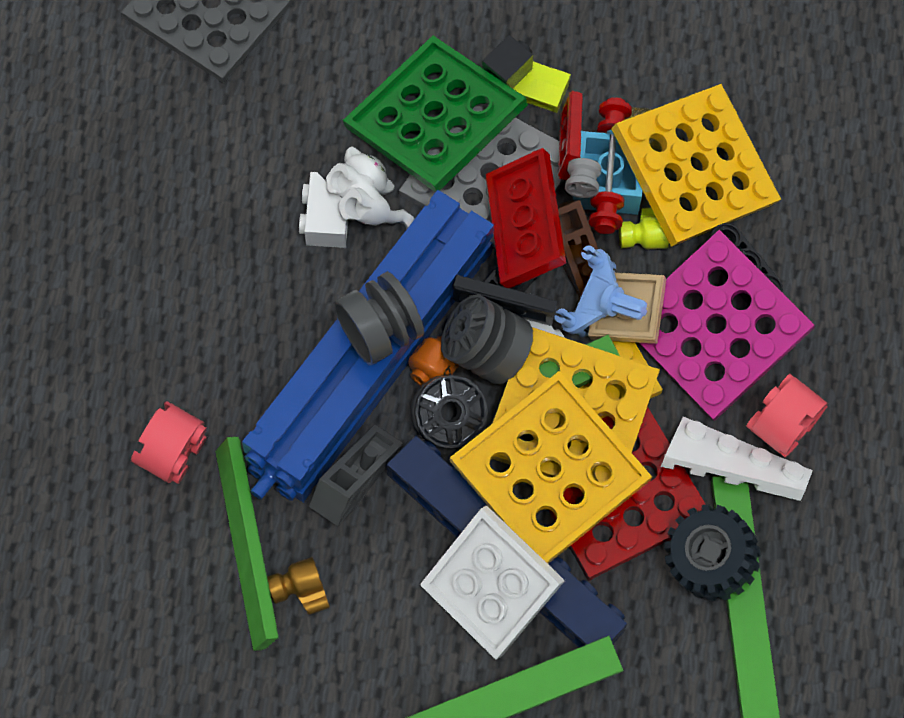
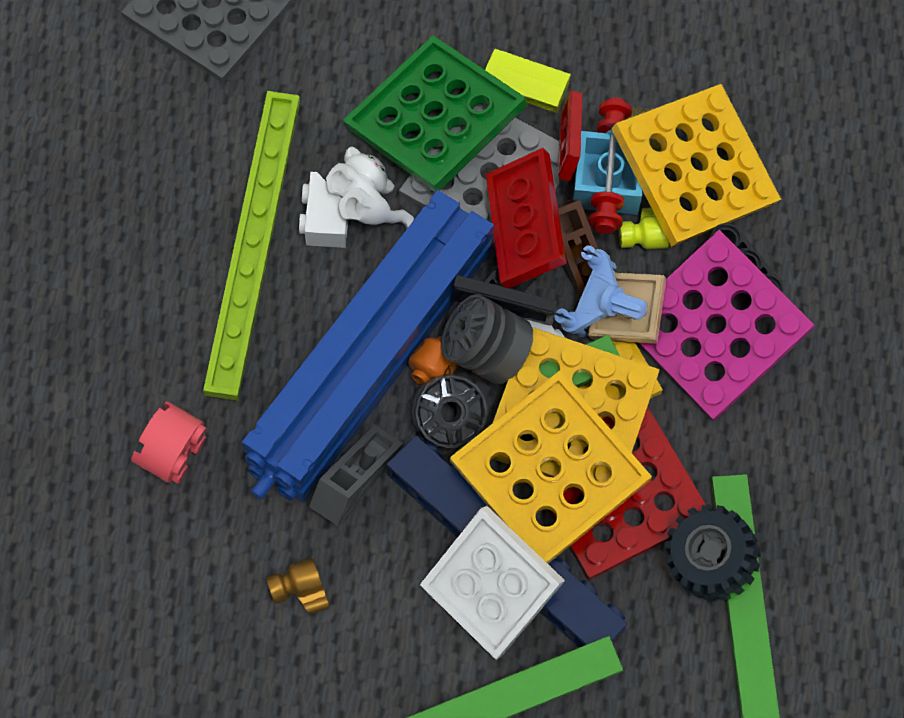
bright green tile [215,437,279,651] -> none
dark grey wheel [333,271,424,366] -> none
black brick [482,35,533,88] -> none
light grey wheel [565,158,602,198] -> none
white wing [661,417,813,501] -> none
coral brick [746,374,828,458] -> none
none -> lime plate [203,91,300,401]

